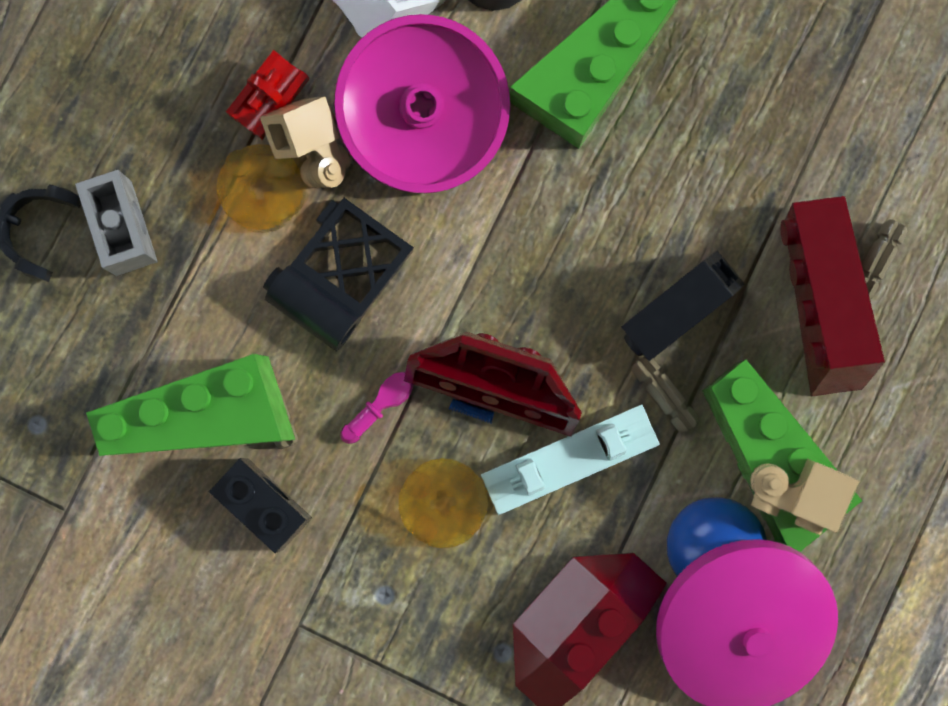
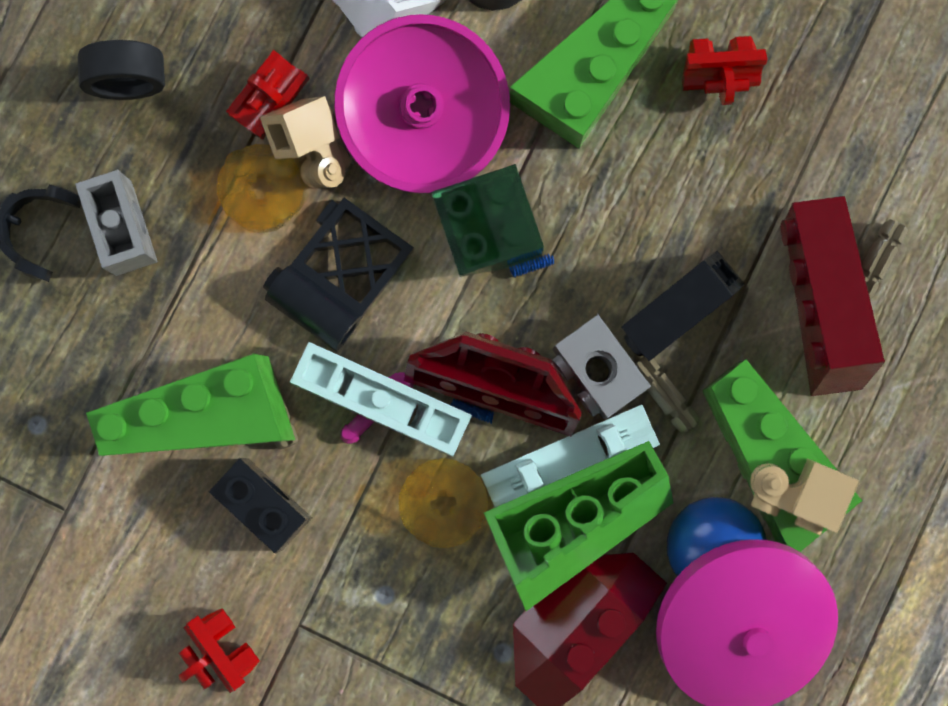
none -> black tyre [77,40,165,100]
none -> red hips [178,608,260,693]
none -> light aqua hinge [290,342,472,457]
none -> clear green slope [431,164,544,277]
none -> bright green wedge [484,441,674,611]
none -> blue leg [509,254,554,278]
none -> light grey brick [552,315,651,420]
none -> red hips [682,36,768,105]

